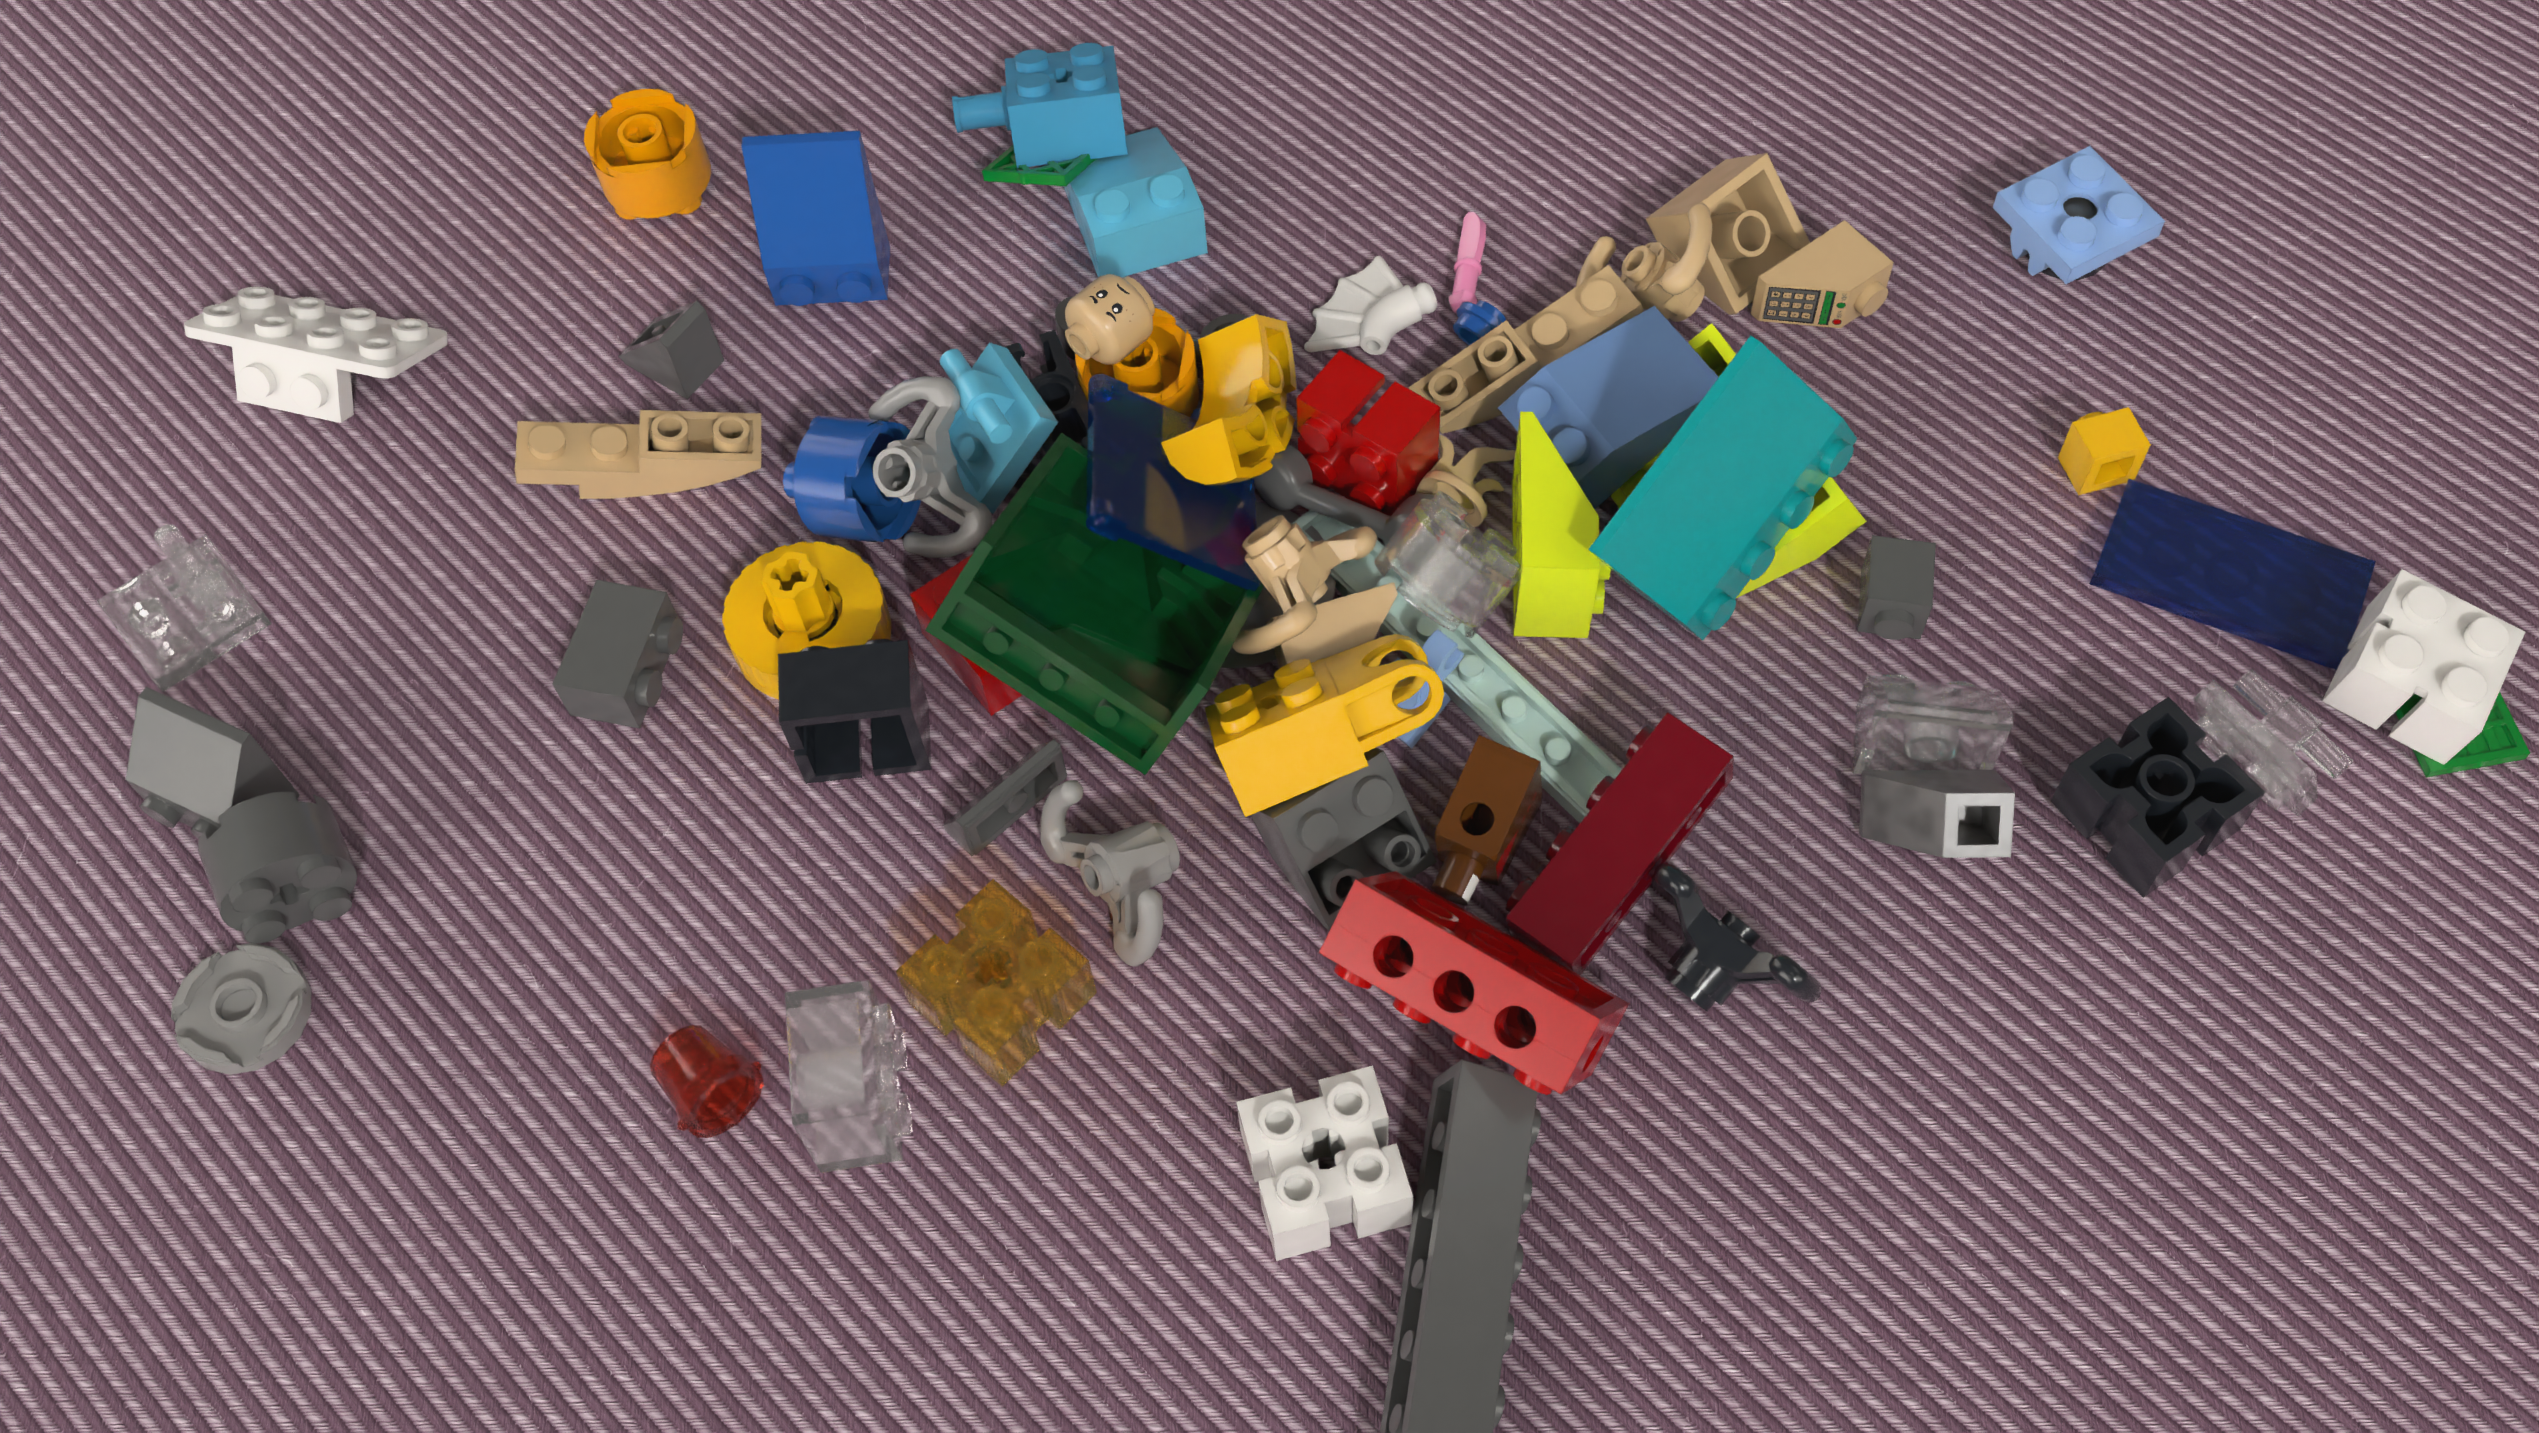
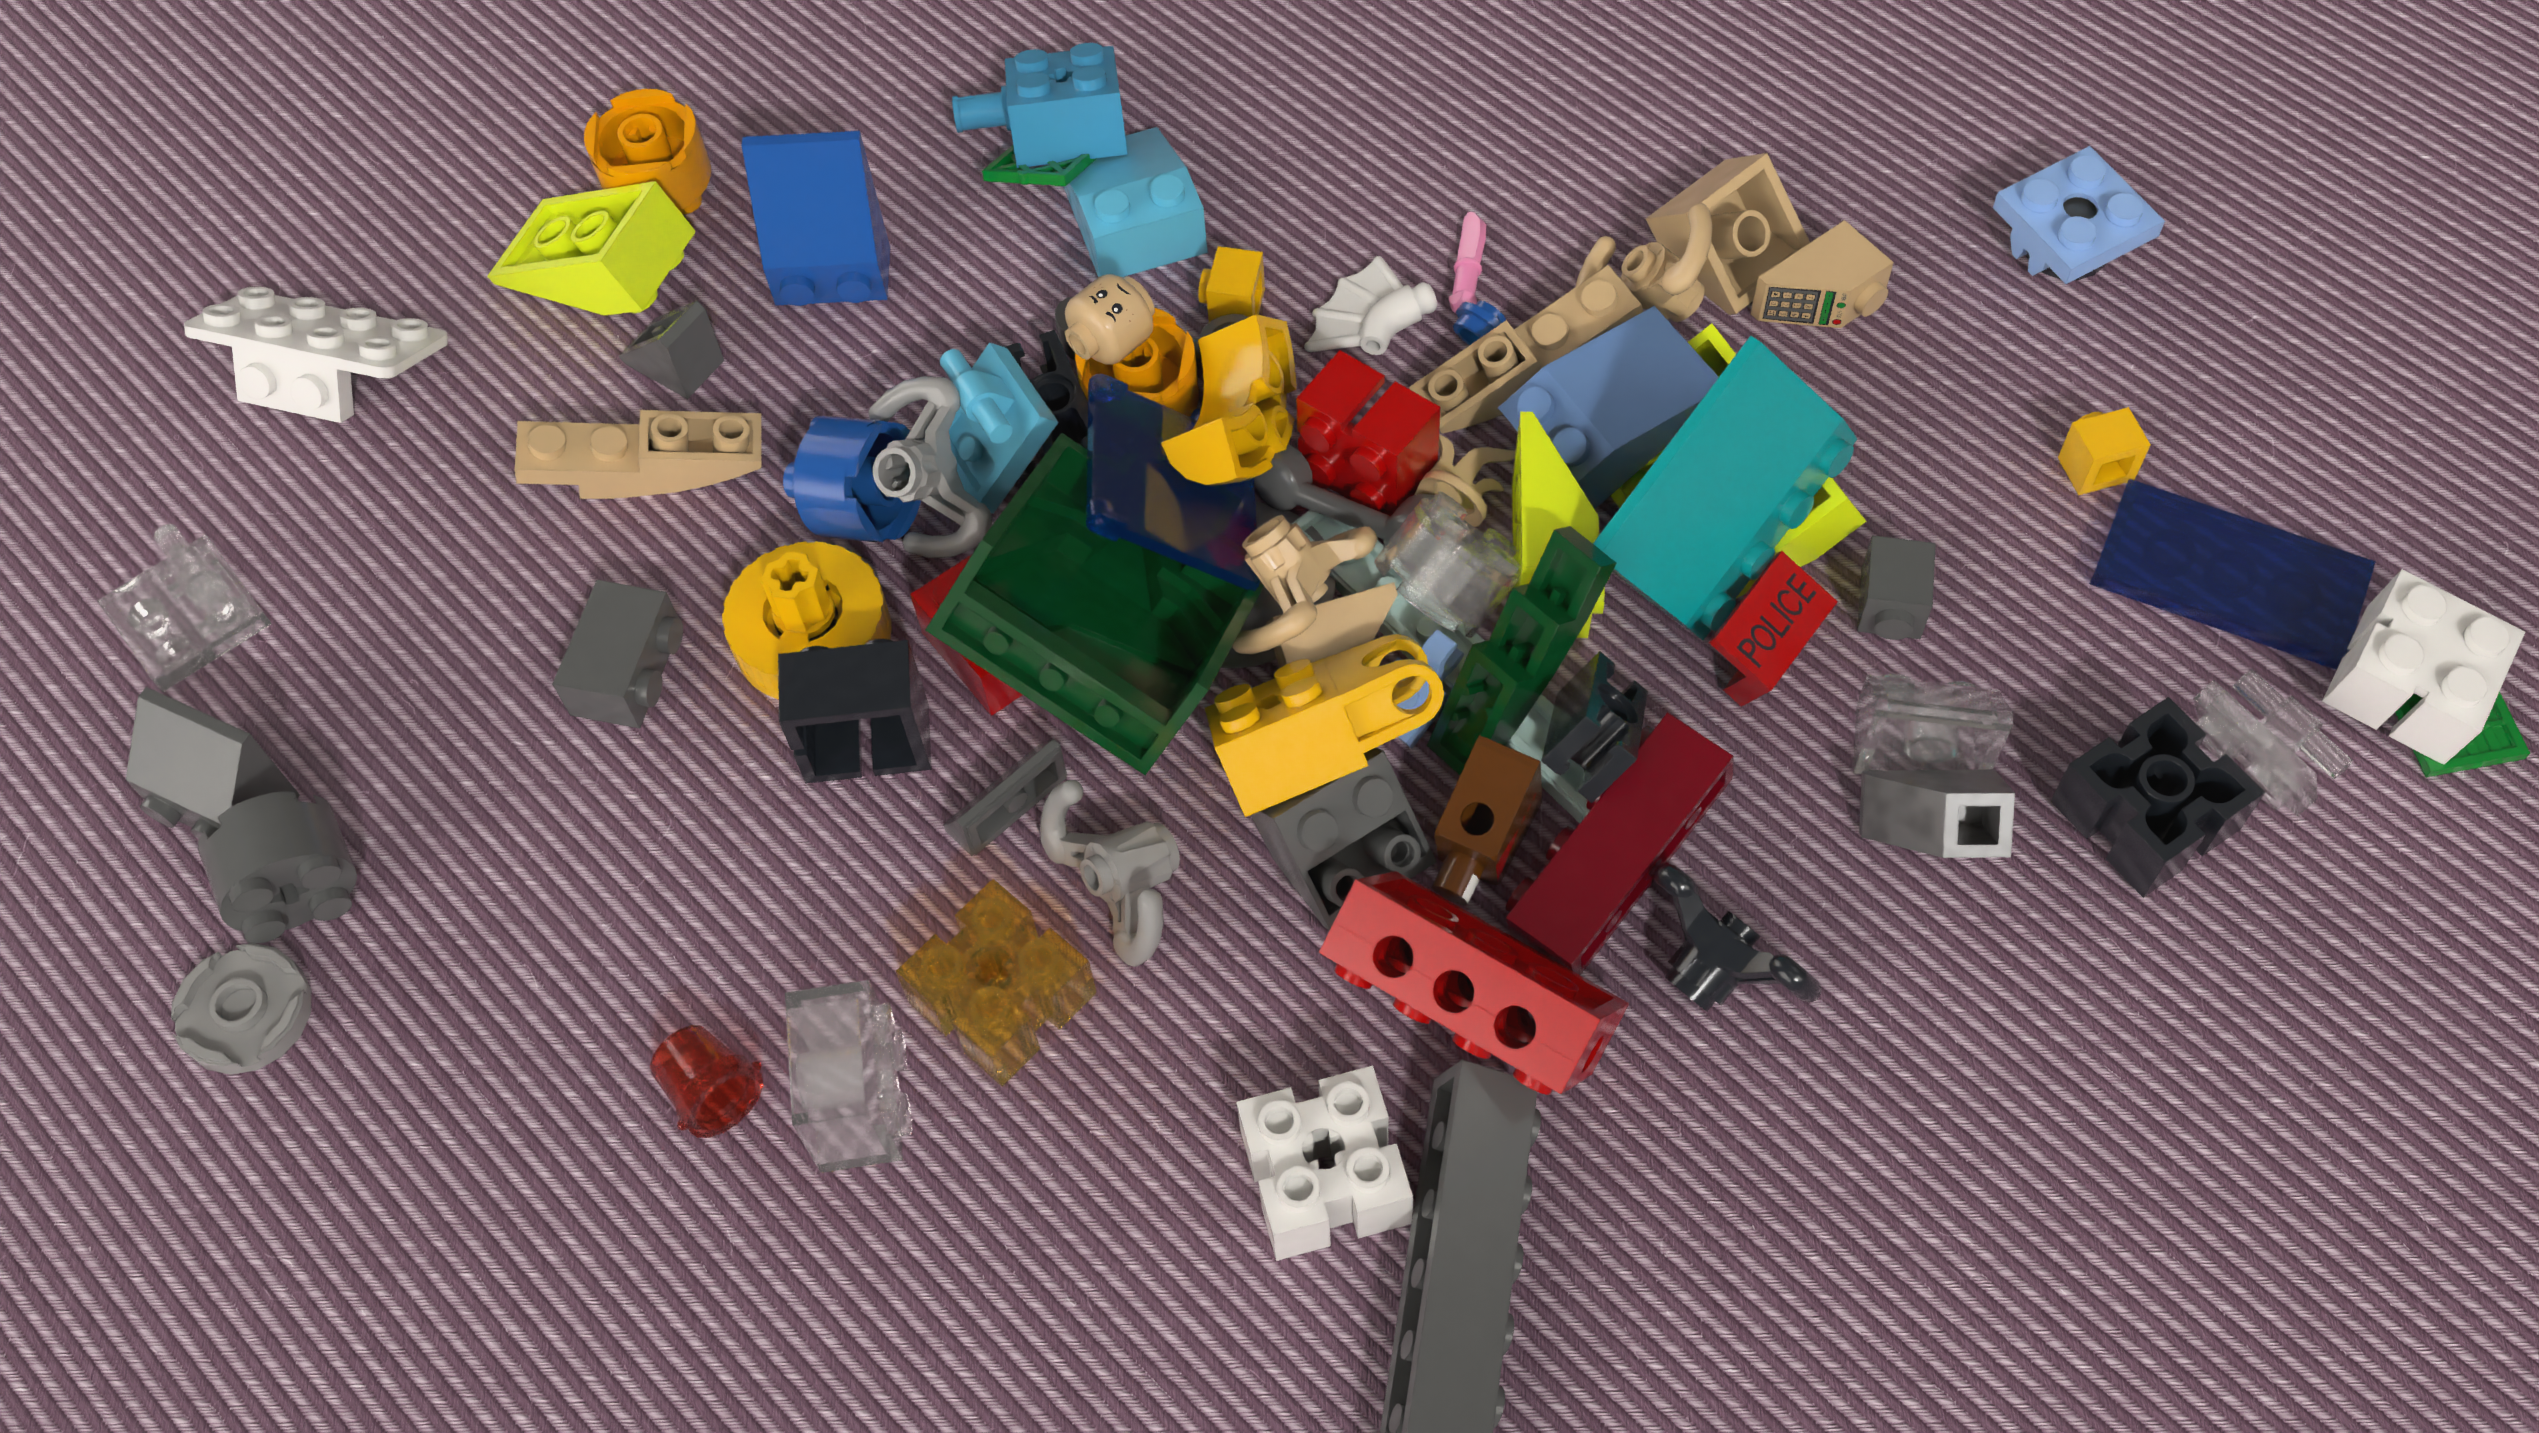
none -> neon yellow slope [487,181,696,316]
none -> yellow plate [1198,246,1265,323]
none -> dark green slope [1427,526,1617,775]
none -> black piece [1541,651,1648,803]
none -> red panel [1708,551,1838,707]

